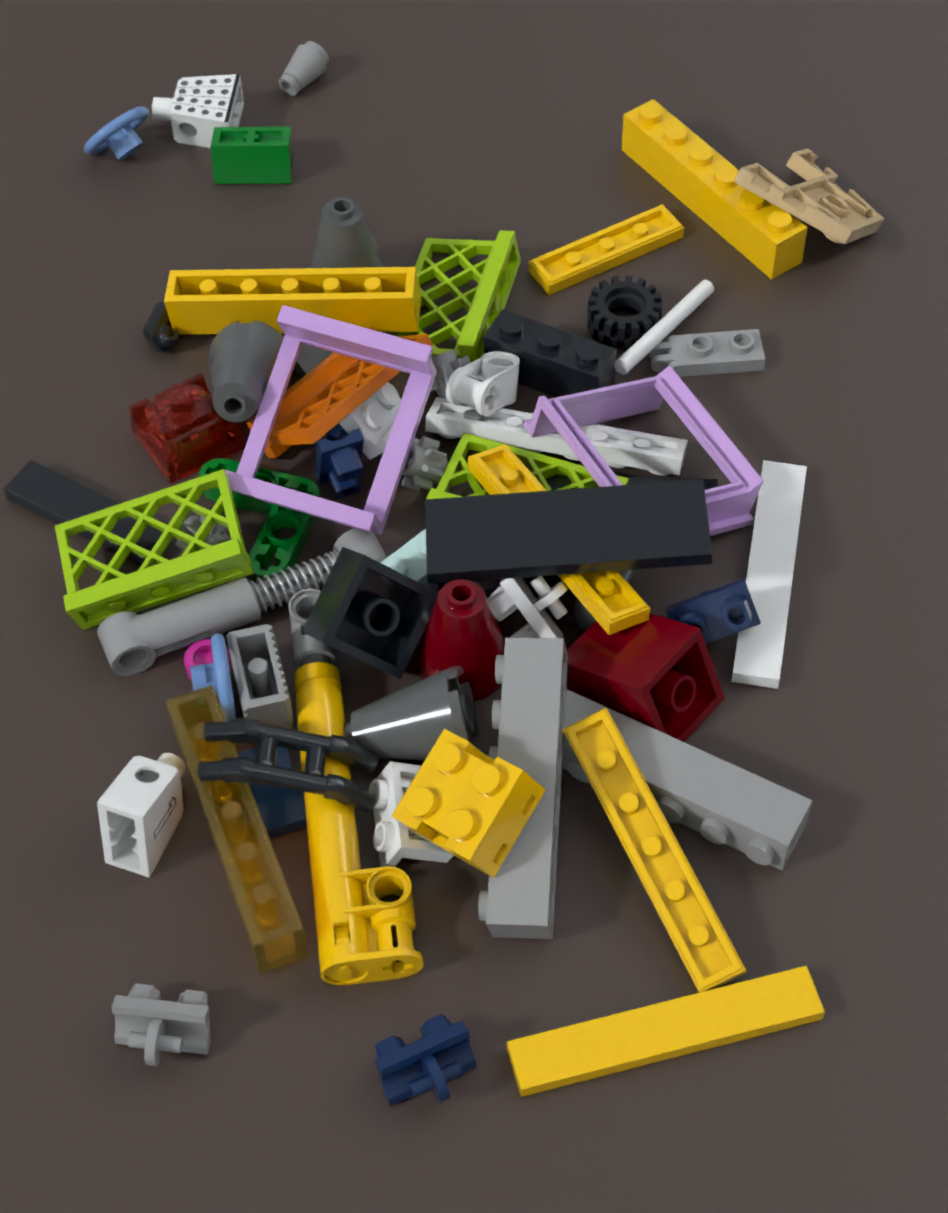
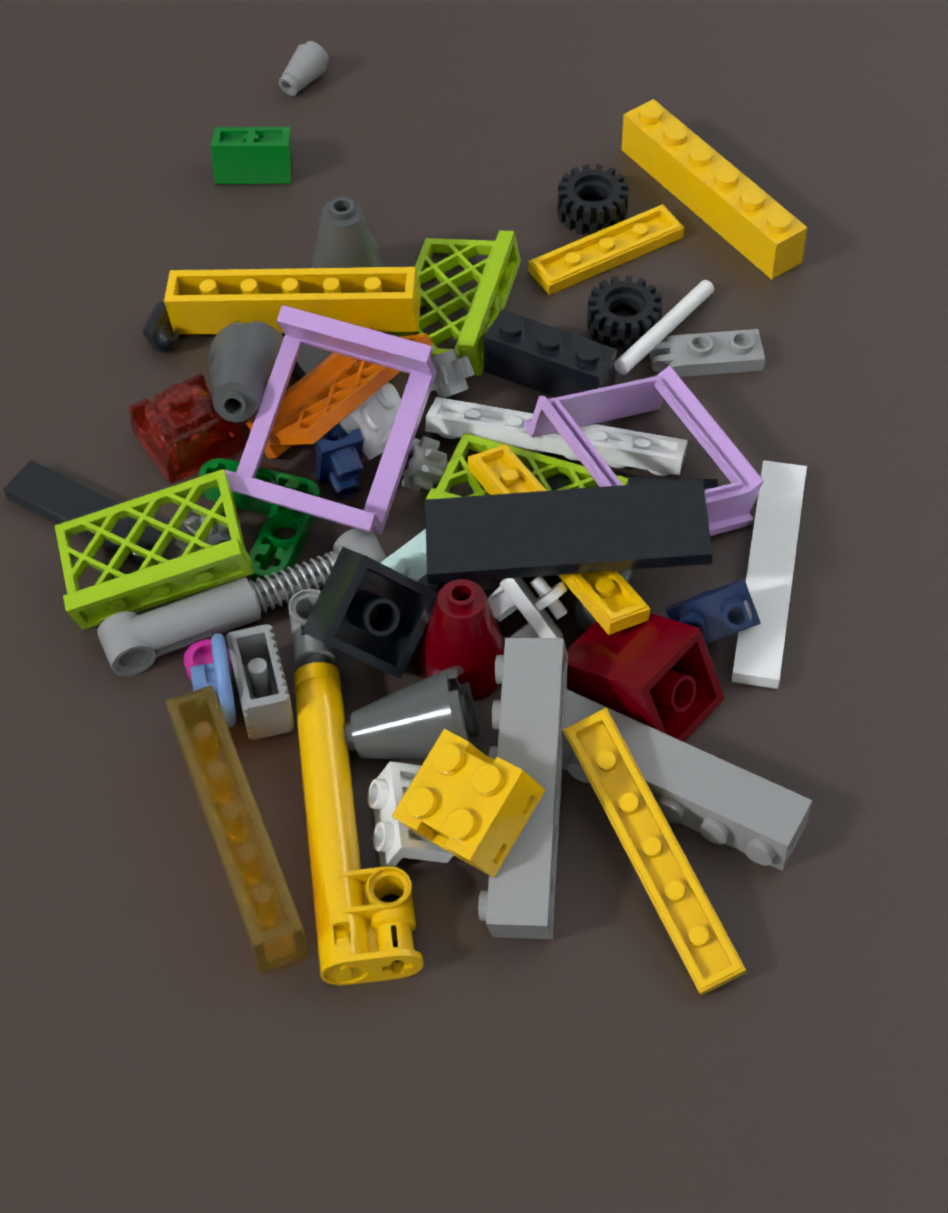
medium blue piece [84,106,149,161] -> none
white torso [97,753,186,878] -> none
light grey hips [111,983,211,1066] -> none
white torso [152,74,244,148] -> none
black piece [198,718,379,812] -> none
dark blue tile [237,747,307,840] -> none
dark blue hips [375,1014,477,1106] -> none
white piece [446,351,520,417] -> none
yellow tile [507,966,825,1097] -> none
tan wing [734,148,884,244] -> none
none -> black tyre [557,164,629,235]

